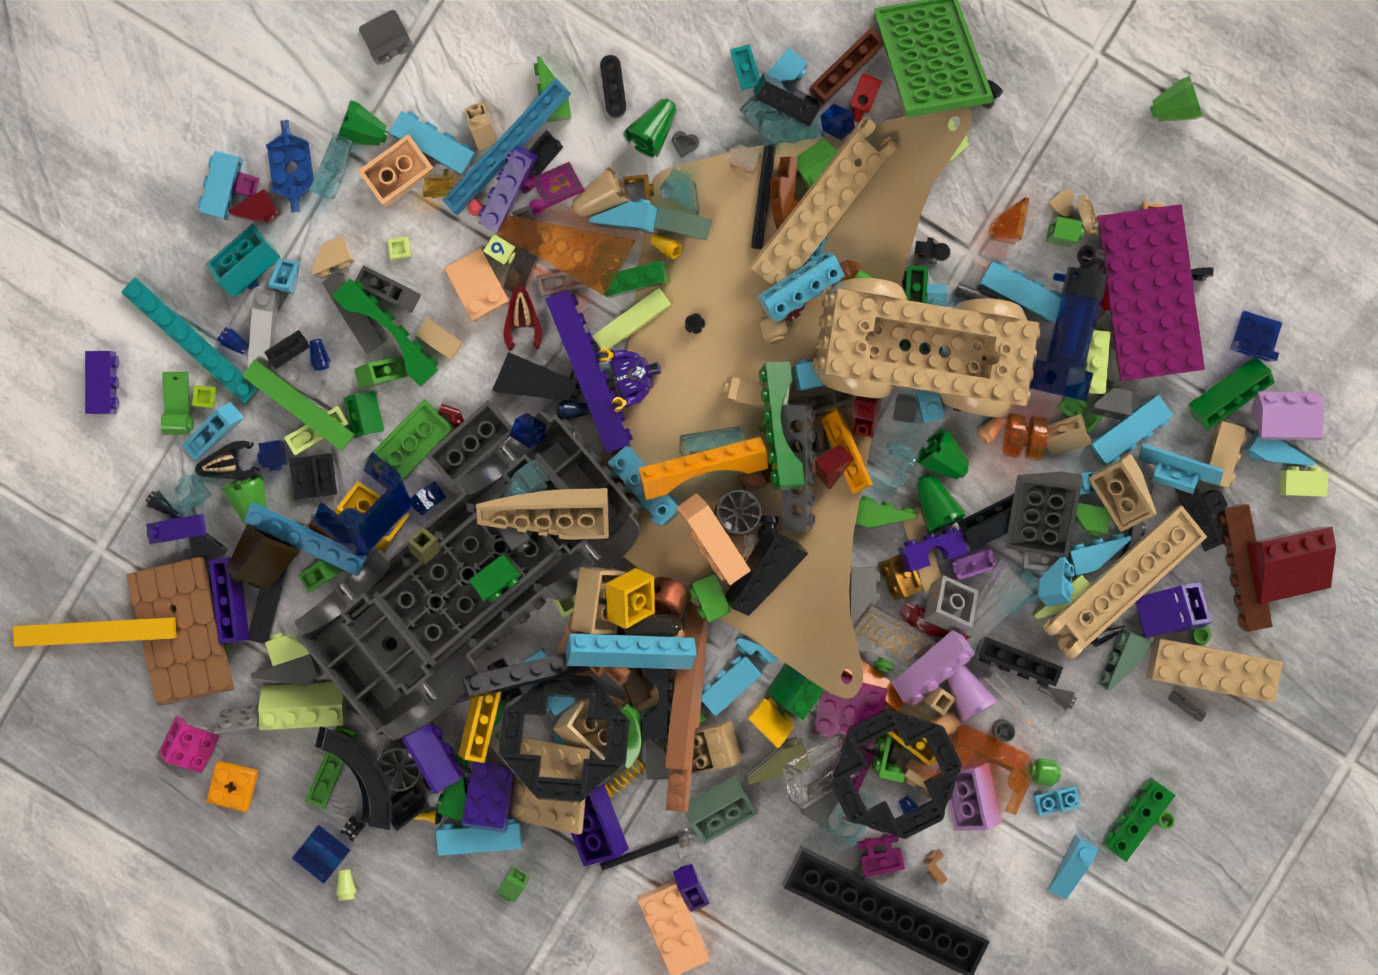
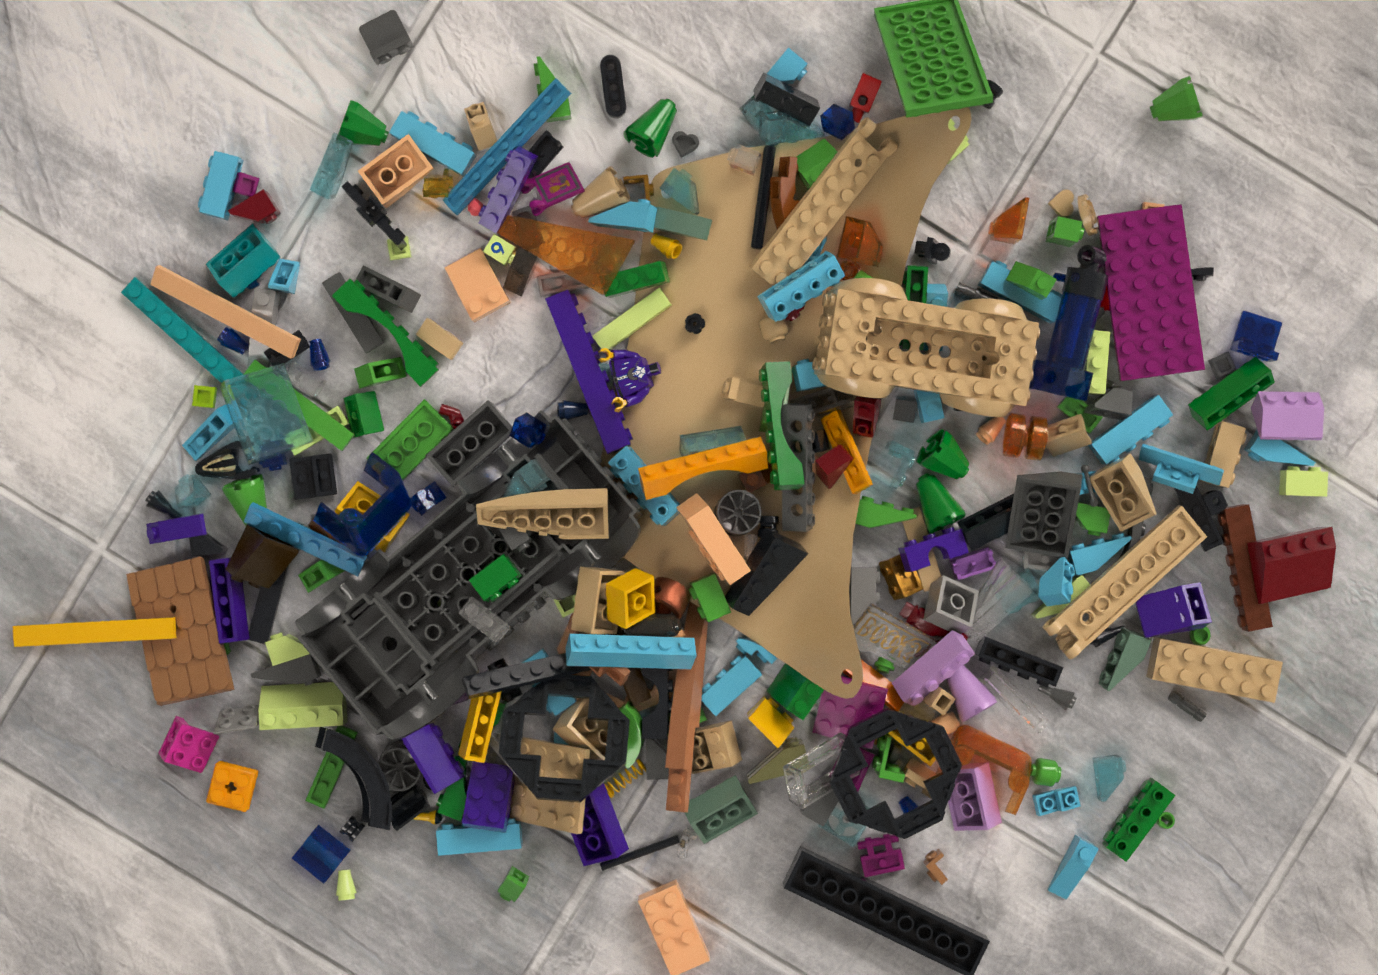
dark purple brick [85,351,119,414] -> none
bright green door [161,371,194,435] -> none
blue plate [265,120,314,213] -> none
tan slope [311,236,355,278] -> none
olive brick [407,526,440,565] -> none
black slope [492,352,580,401] -> none
dark red animal [503,286,542,351] -> none
dark purple slope [673,863,710,912] -> none
teal plate [730,44,760,91] -> none
copper brick [809,28,884,105] -> none
dark grey wheel [992,719,1015,742] -> none
none -> light nougat tile [150,265,301,359]
none -> clear light blue slope [220,363,313,465]
none -> black plate [341,181,407,250]
none -> clear slope [459,596,511,643]
none -> clear orange slope [837,216,883,267]
none -> bright green slope [1006,261,1057,300]
none -> dark grey hinge [1081,465,1098,507]
none -> clear light blue slope [1092,755,1126,802]
none -> dark grey tile [1208,351,1237,379]

